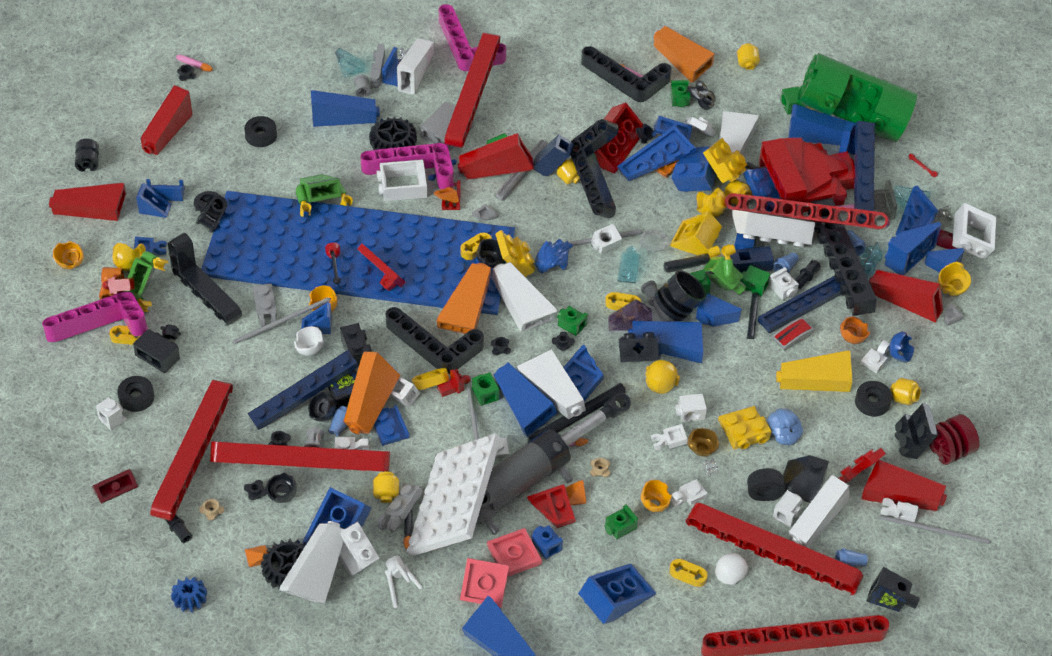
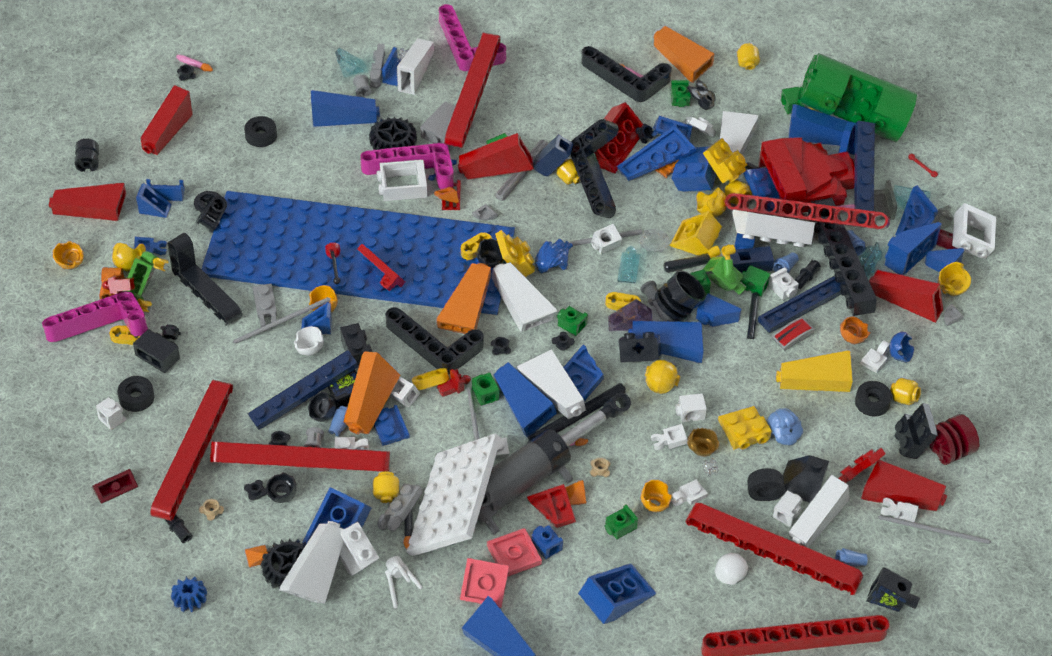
bright green torso [296,174,353,217] -> none
yellow beam [669,559,708,587] -> none

